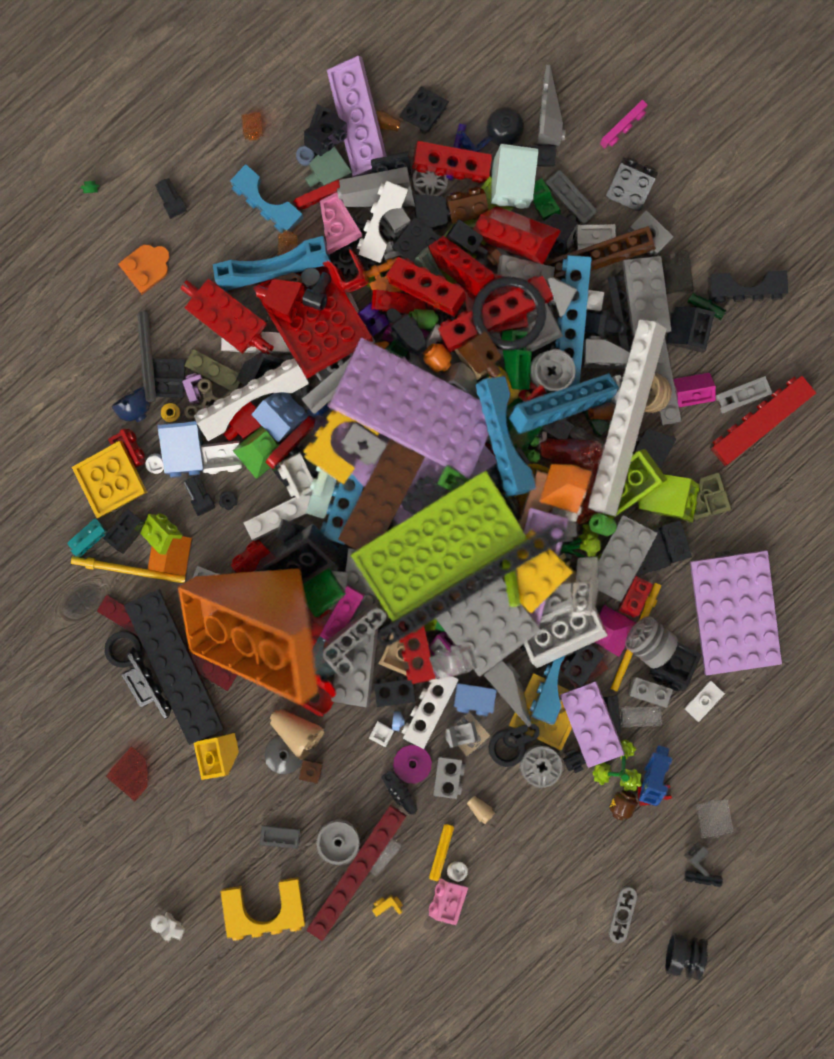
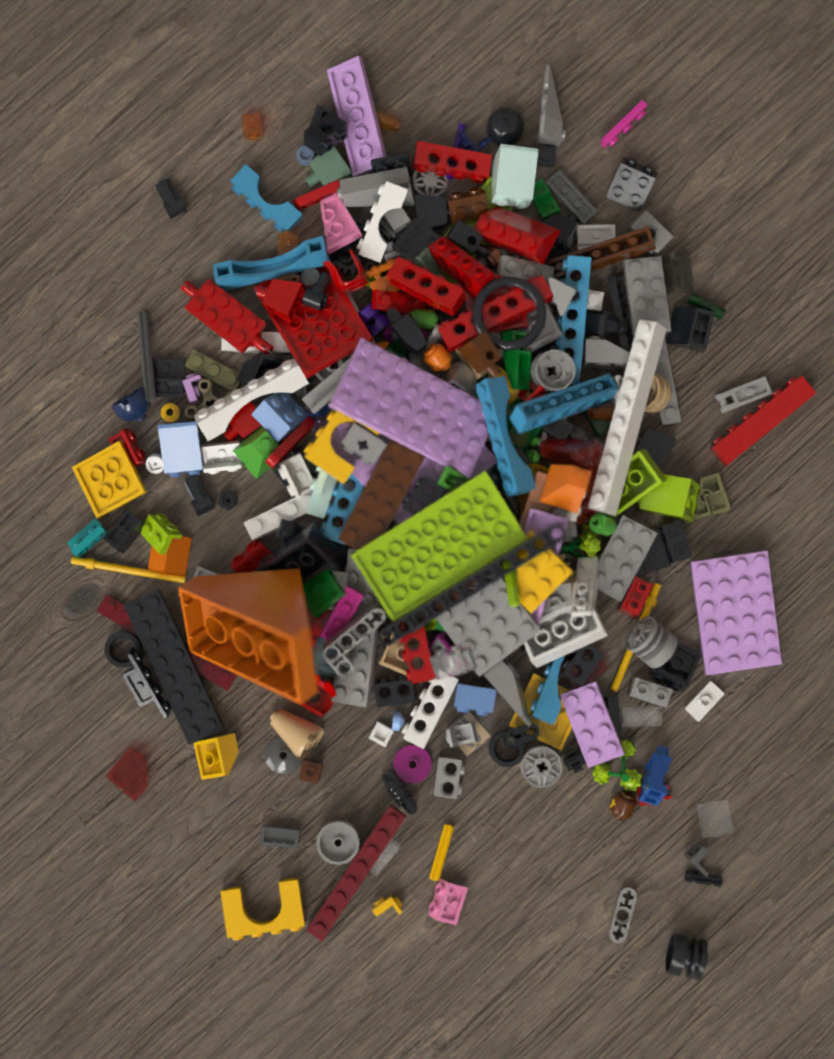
green plate [80,181,100,193] -> none
orange plate [118,245,169,295] -> none
white hips [151,912,184,941] -> none
black hinge [399,87,449,134] -> none
white tile [447,861,468,882] -> none
tan cone [467,796,495,824] -> none
dark pink slope [593,605,636,657] -> none
dark pink panel [673,373,716,407] -> none
black arch [708,270,788,303] -> none

